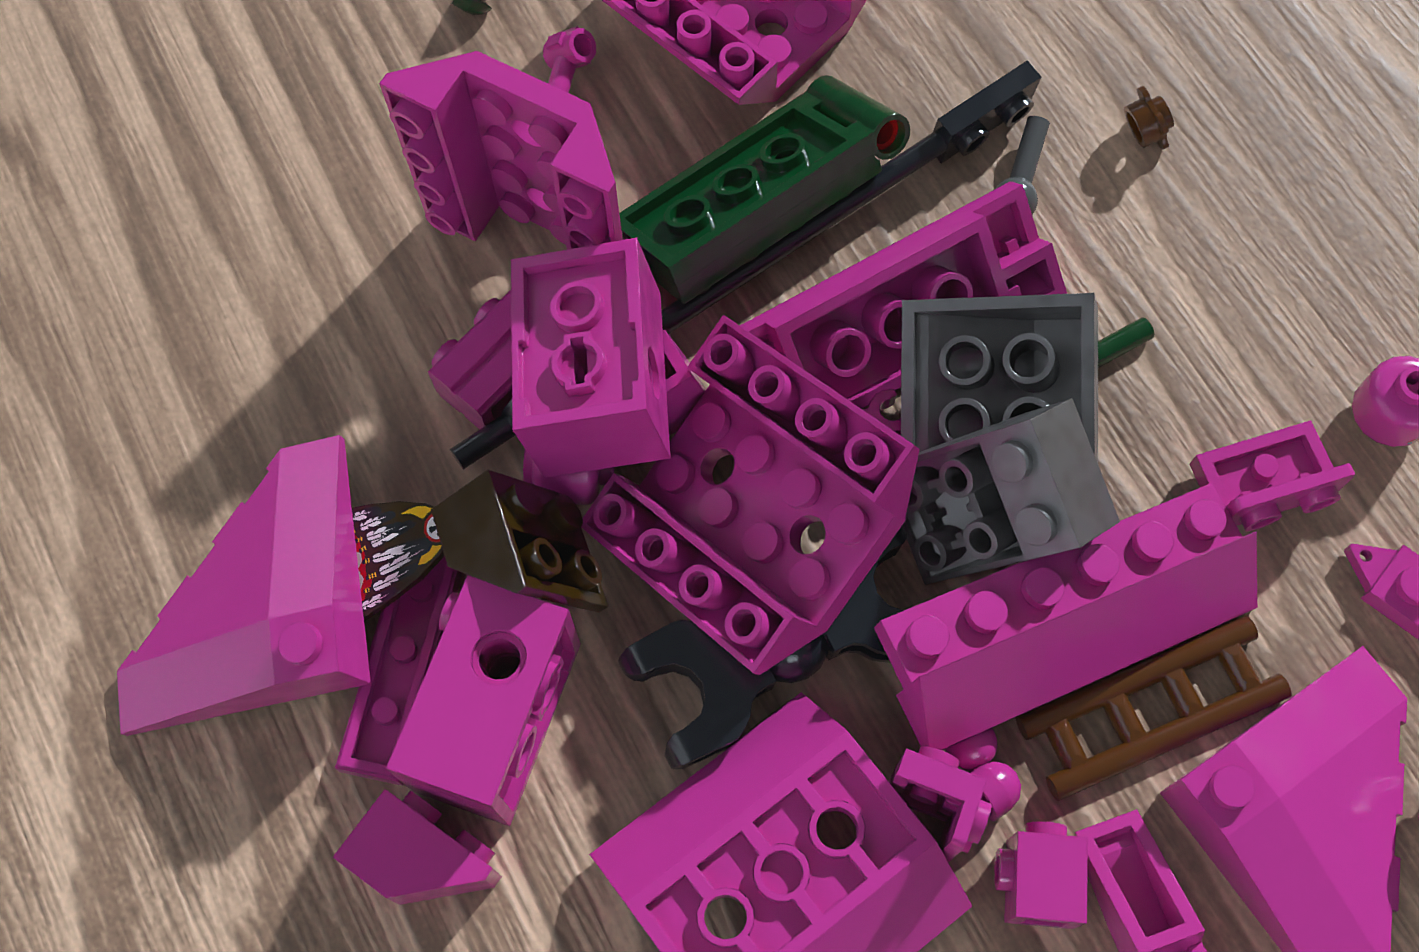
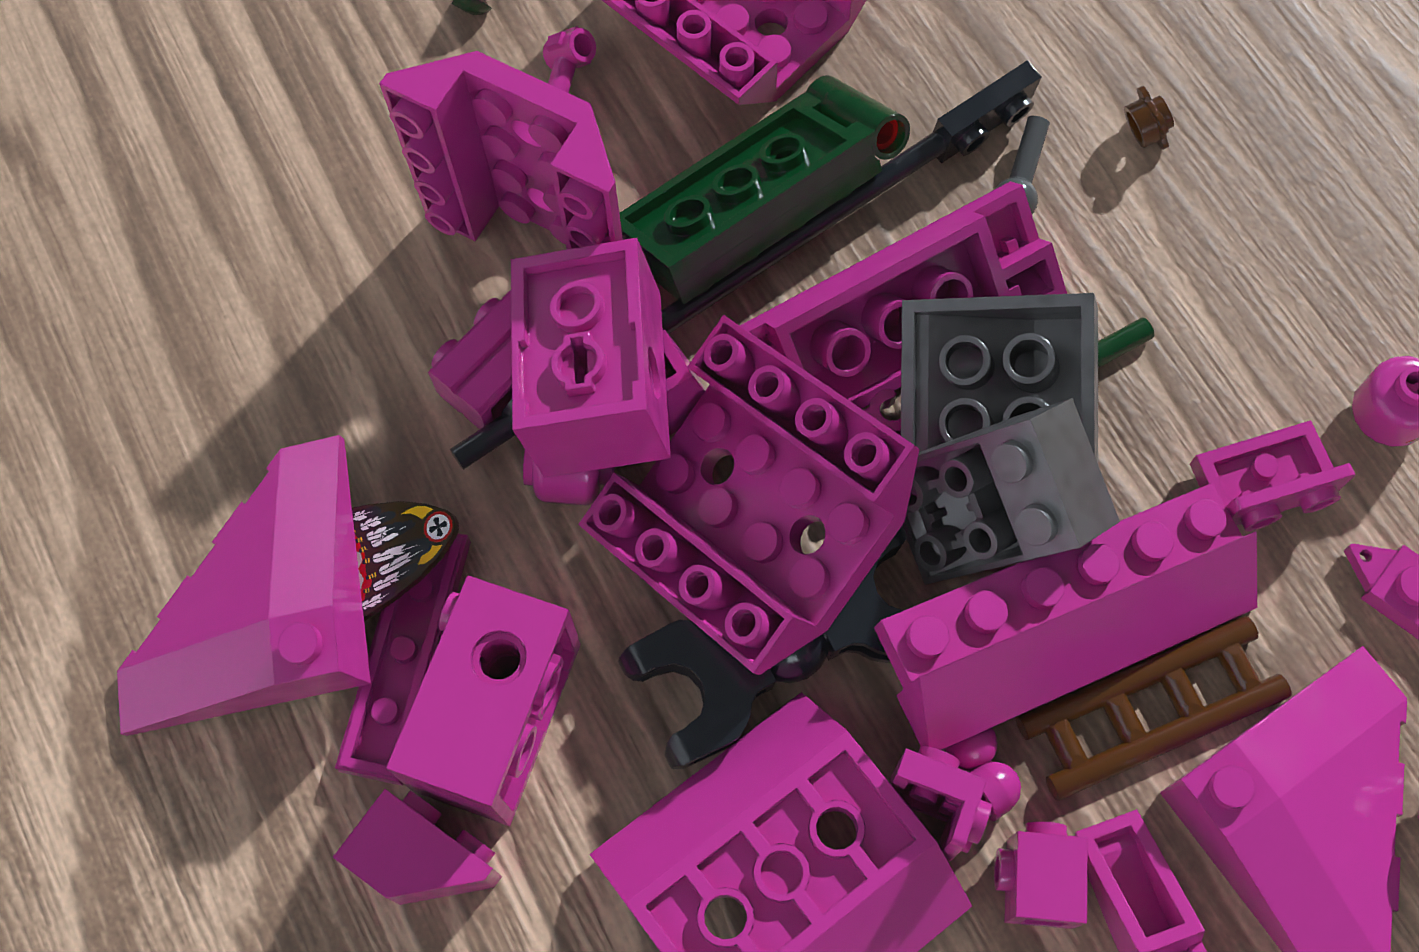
dark brown slope [431,469,609,613] -> none

